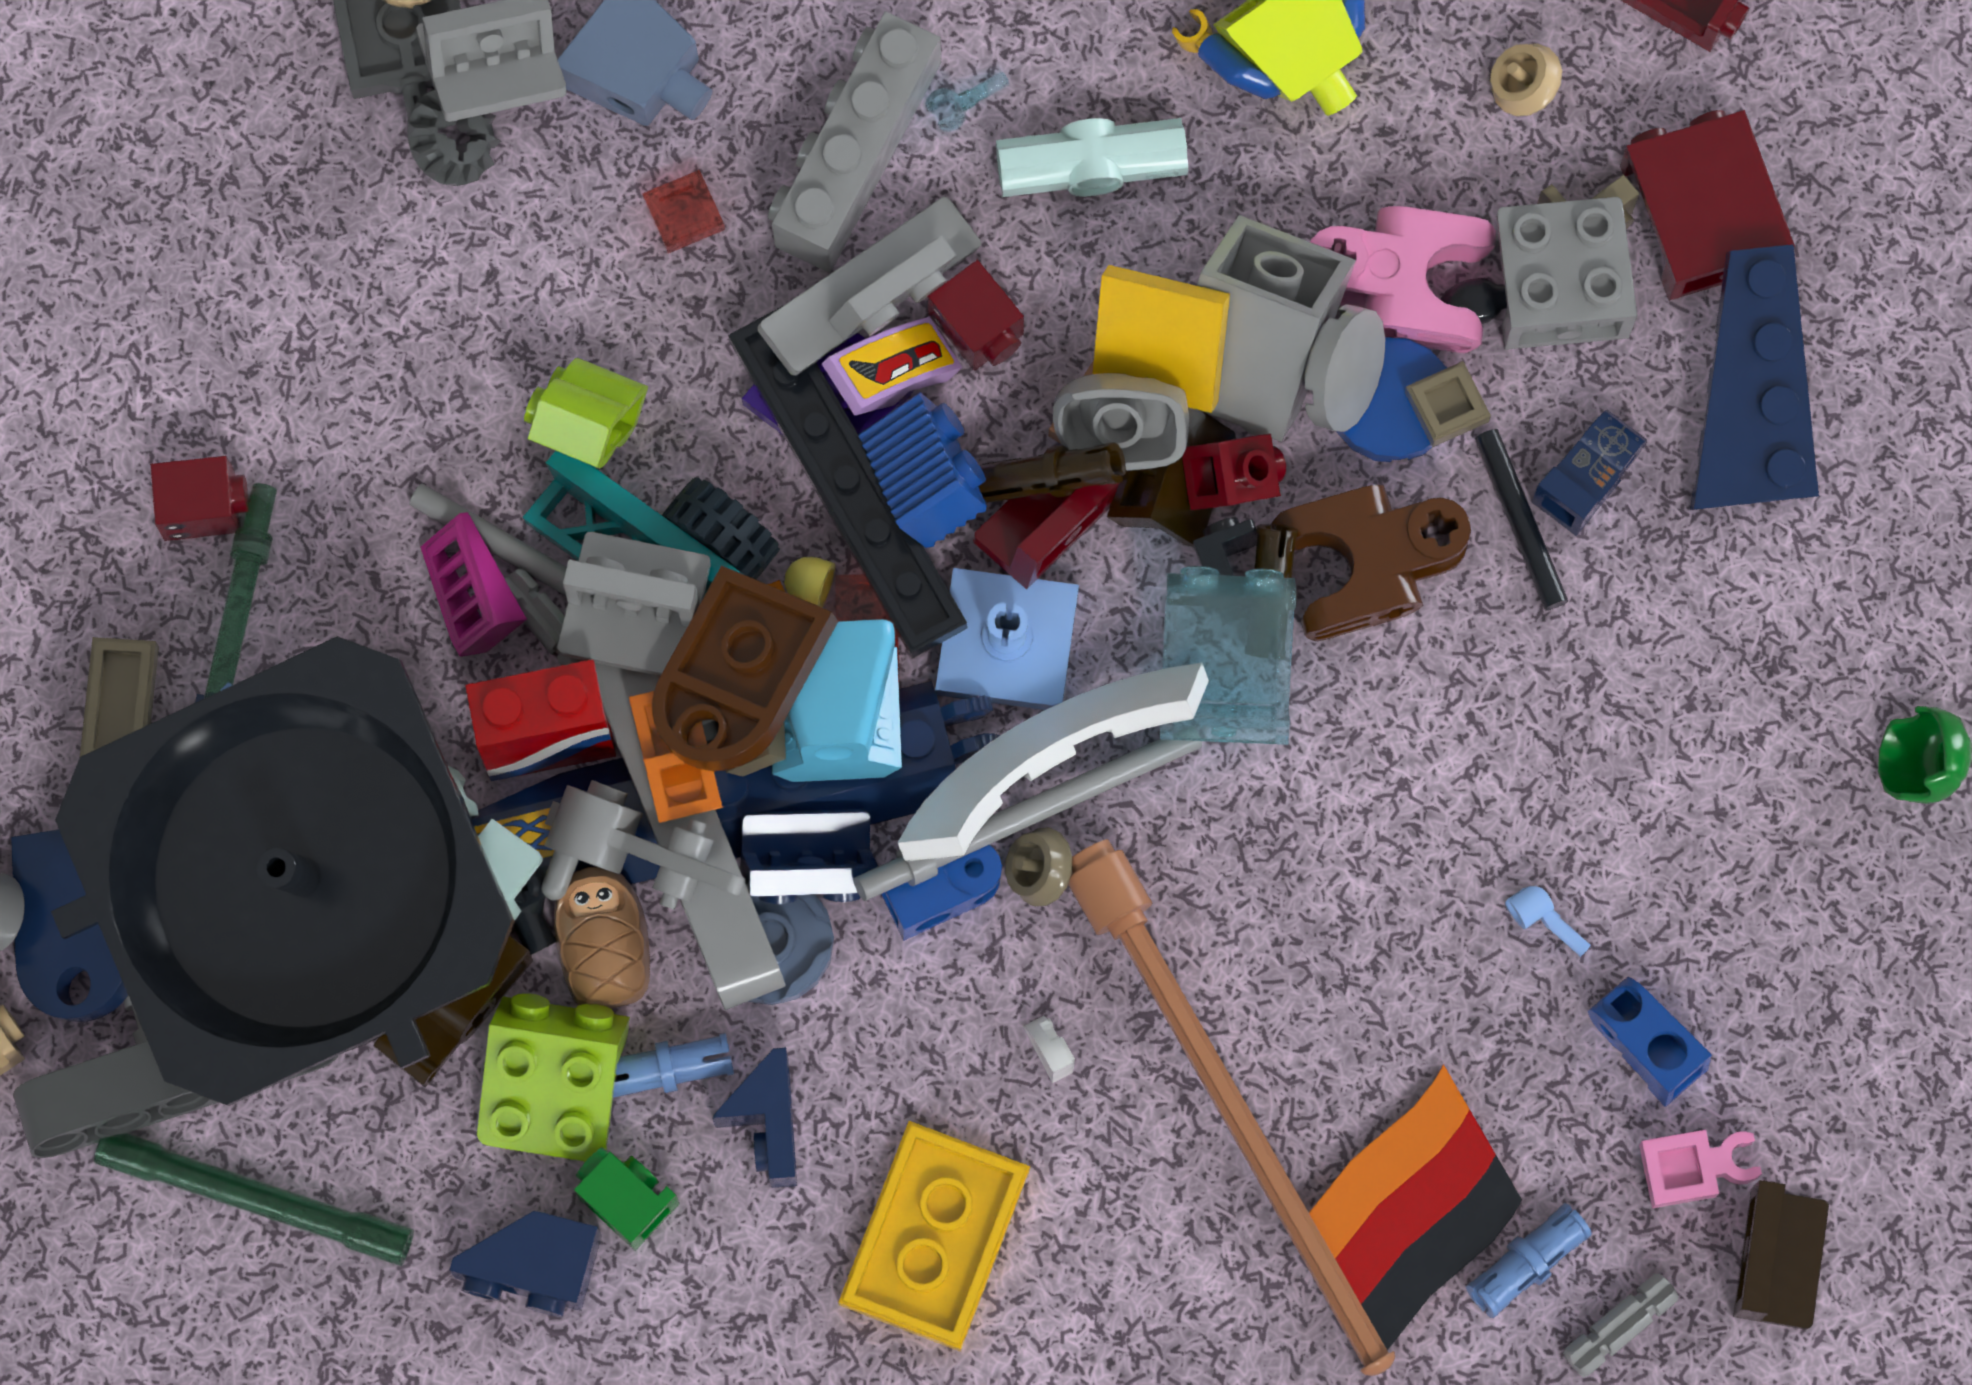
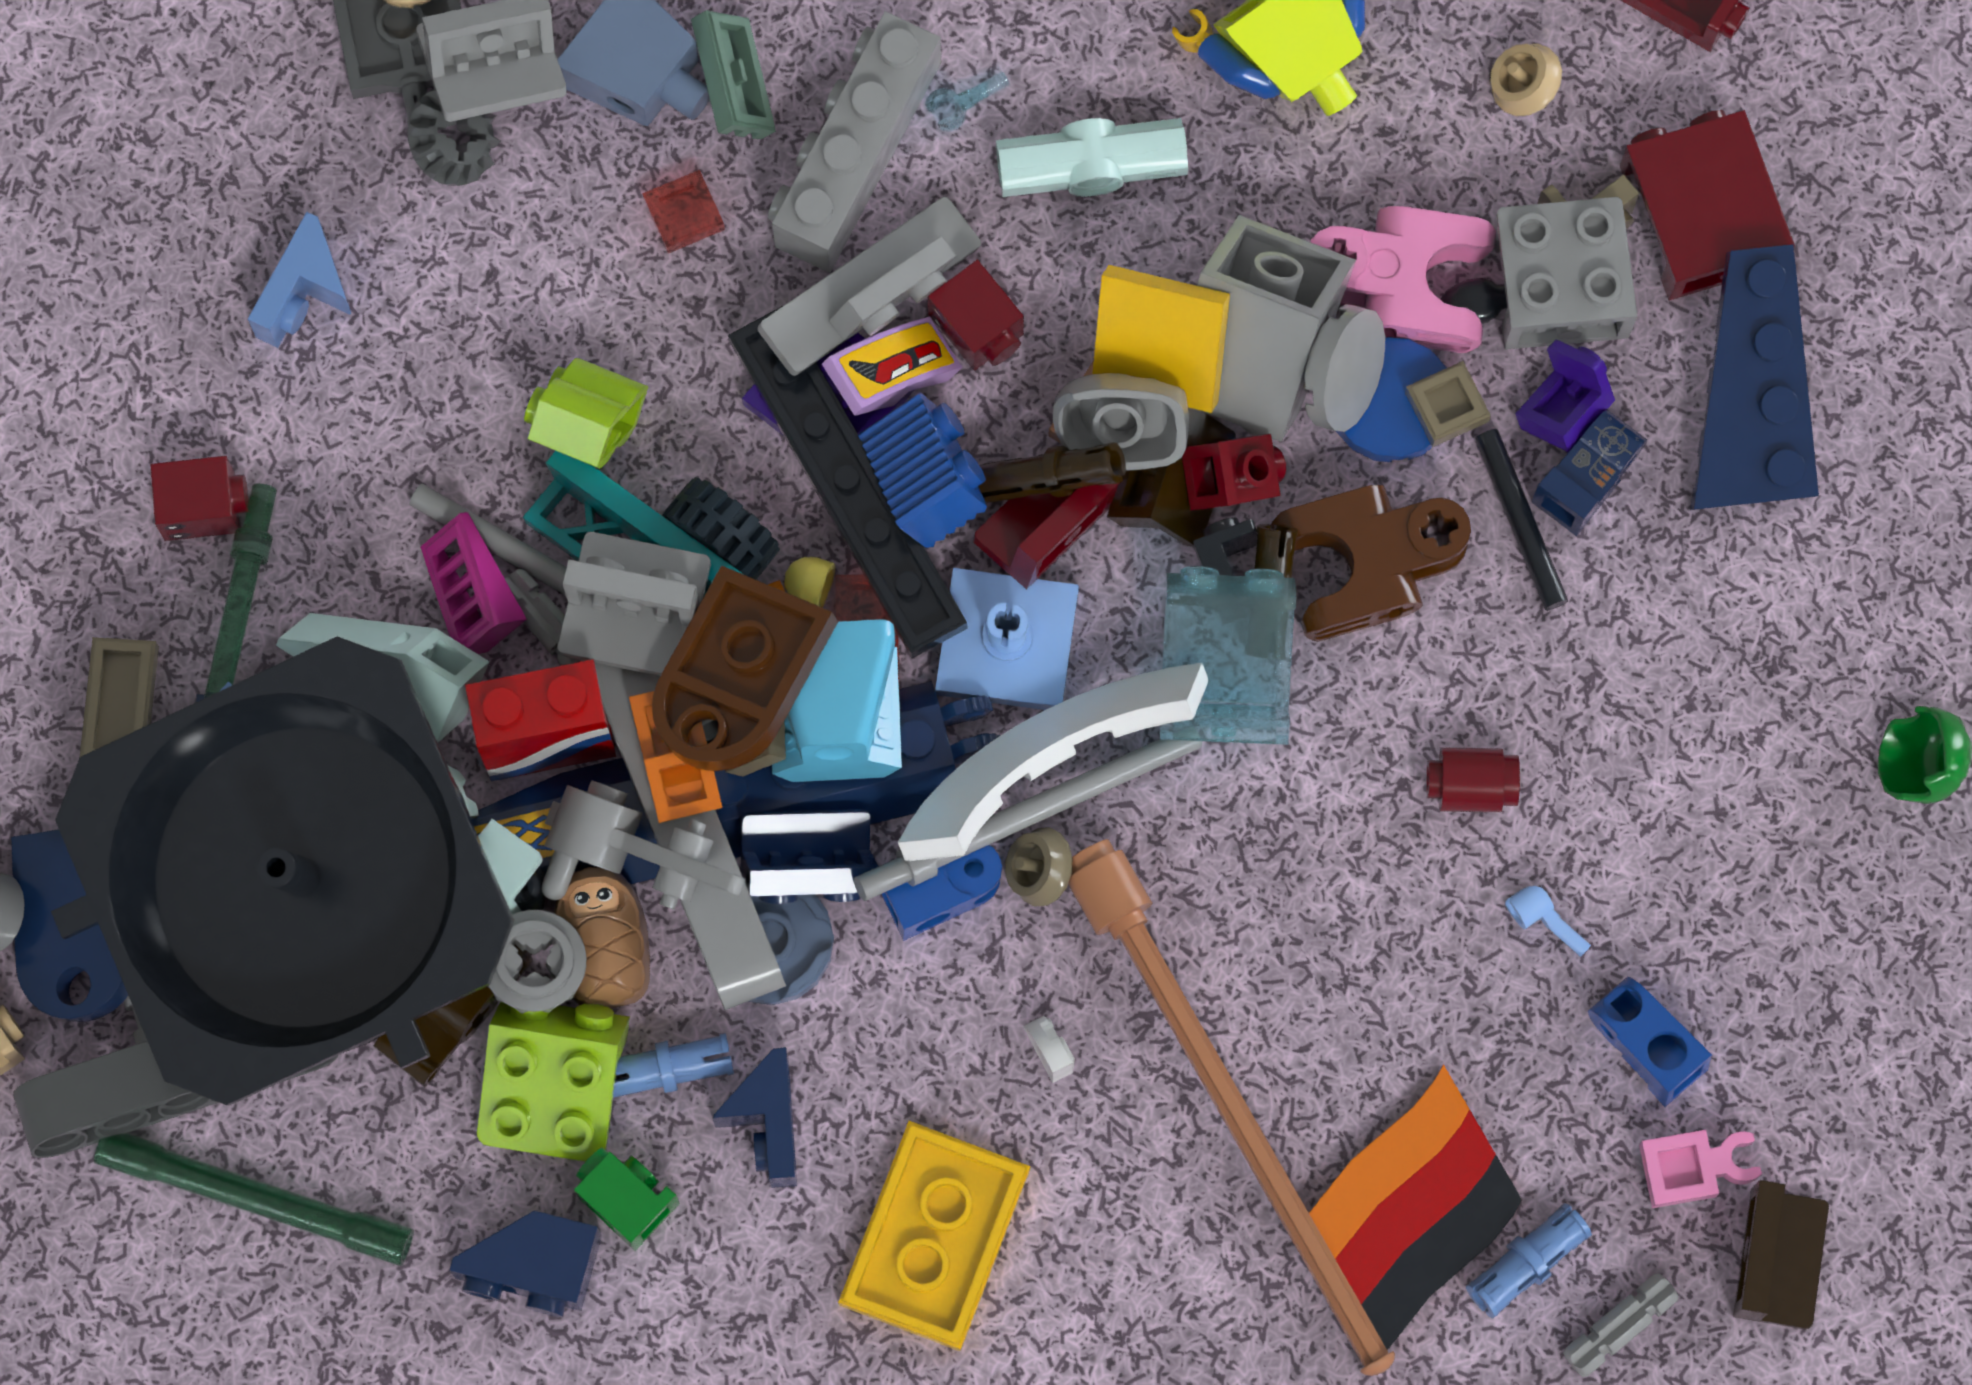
none -> medium blue slope [248,212,351,348]
none -> light aqua slope [276,613,490,743]
none -> light grey gear [489,910,587,1014]
none -> sand green tile [691,10,776,140]
none -> dark red brick [1426,747,1520,813]
none -> dark purple bracket [1515,339,1615,452]

